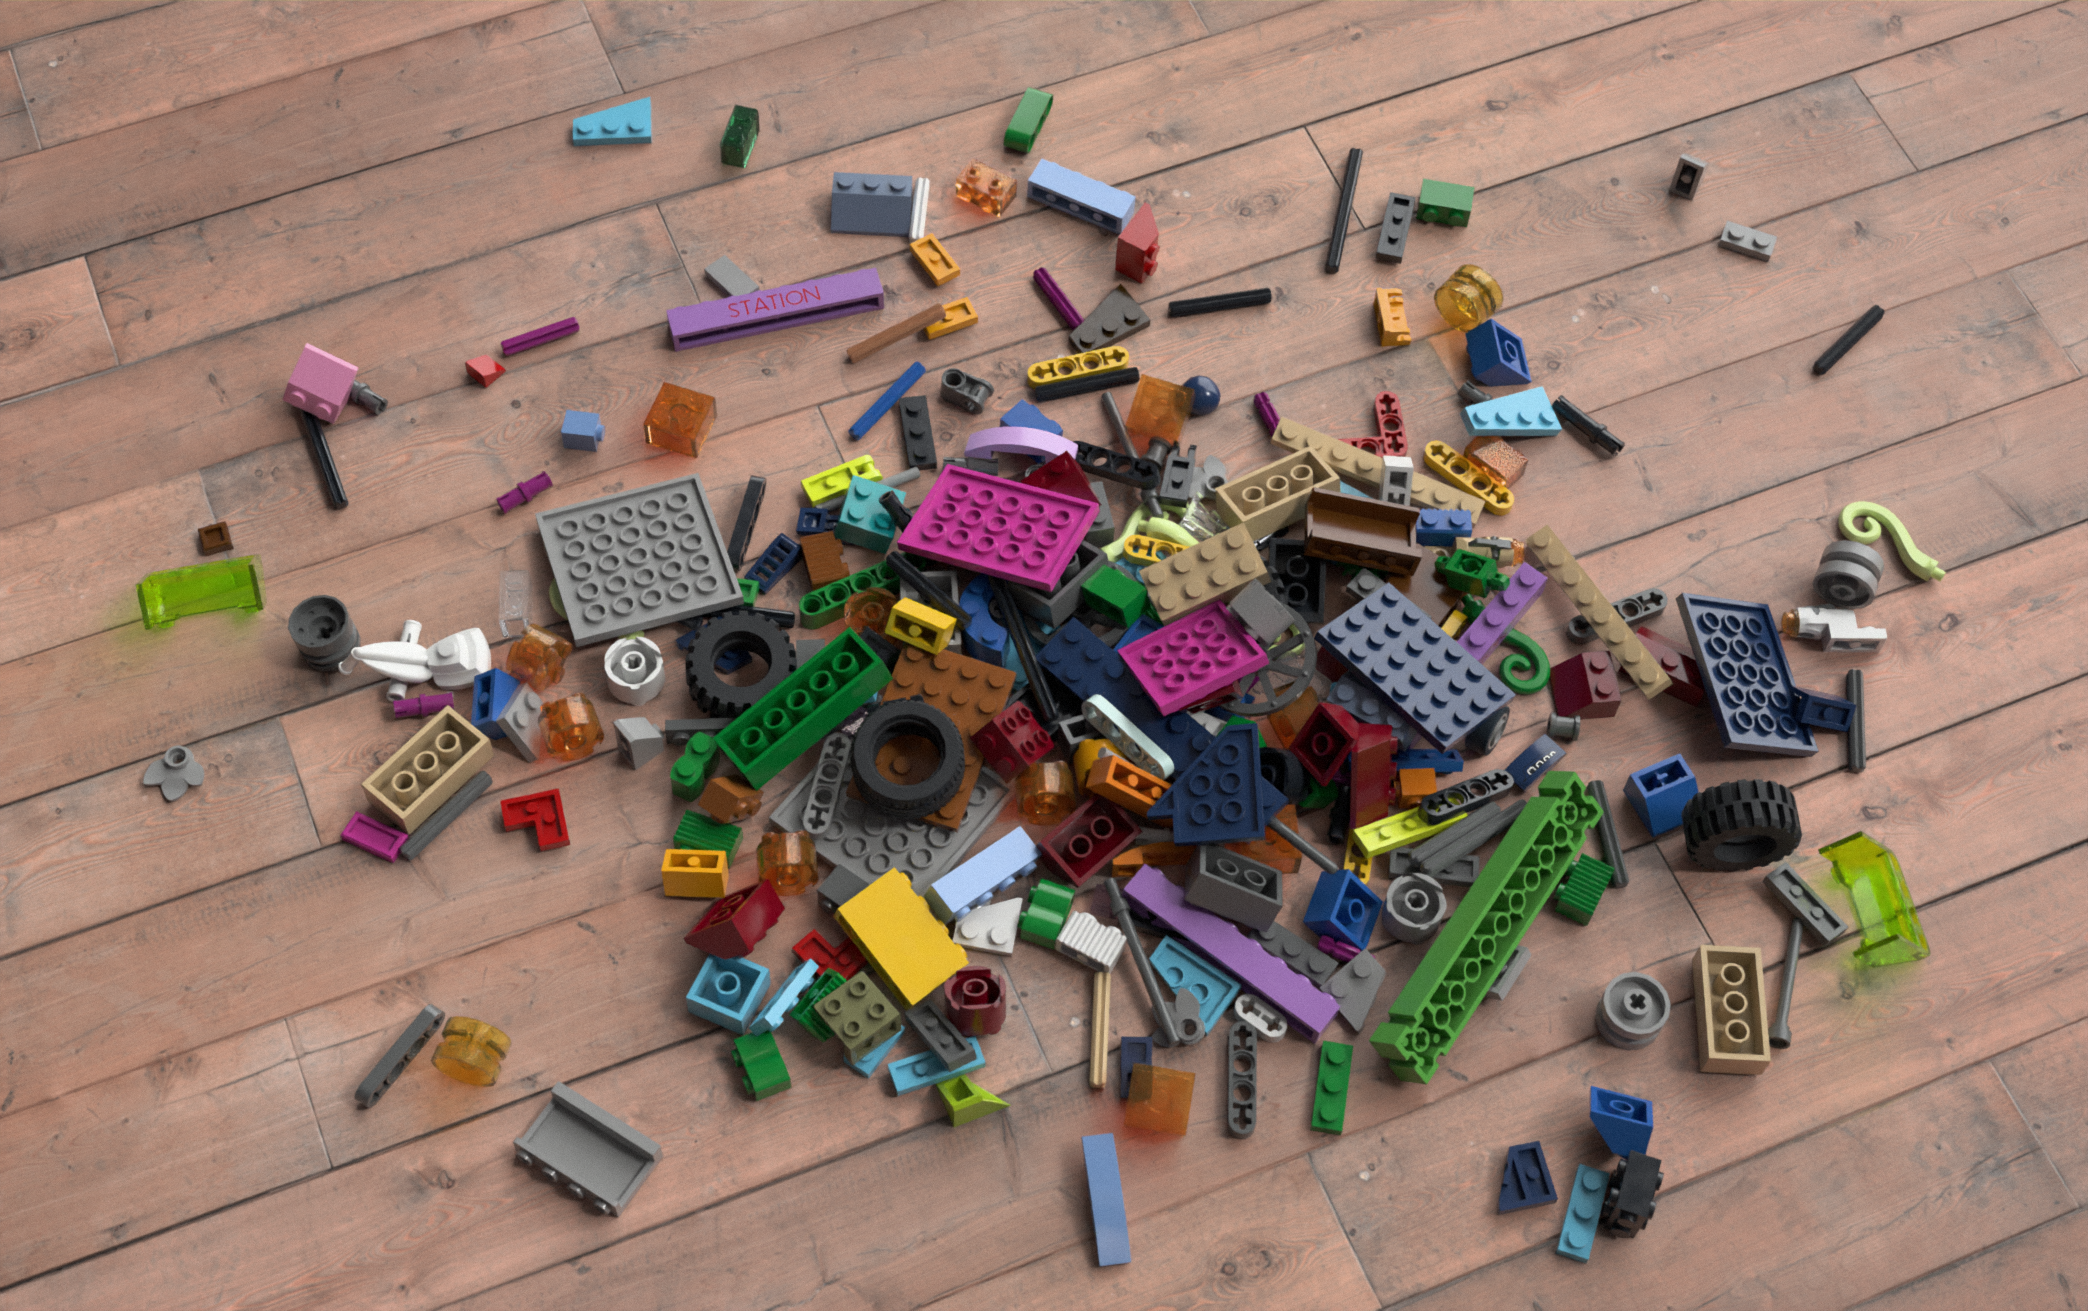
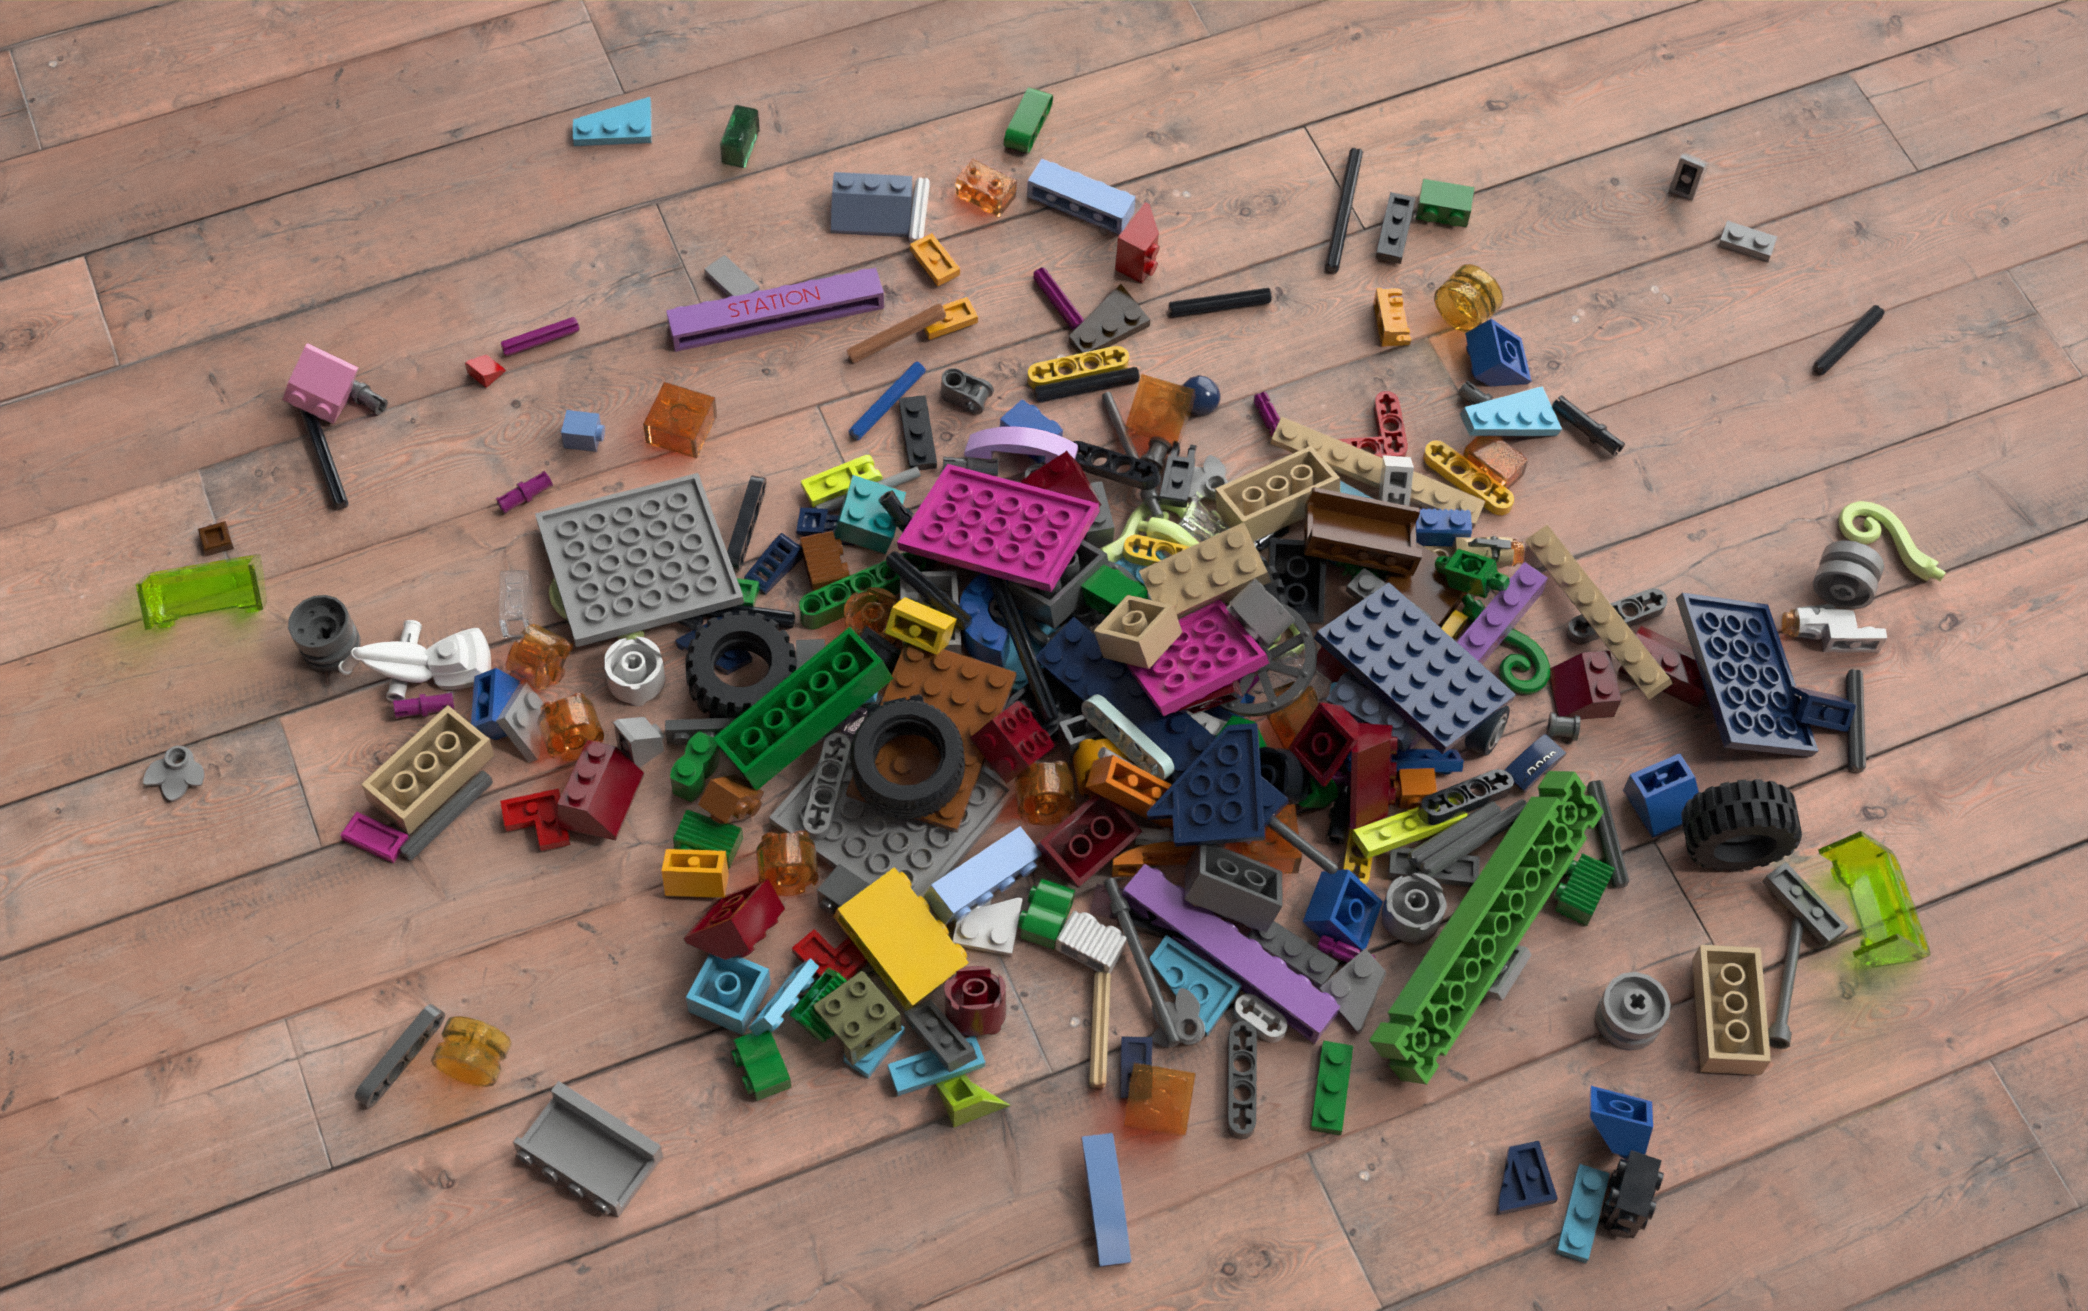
none -> dark red slope [558,740,644,841]
none -> tan brick [1094,595,1182,669]

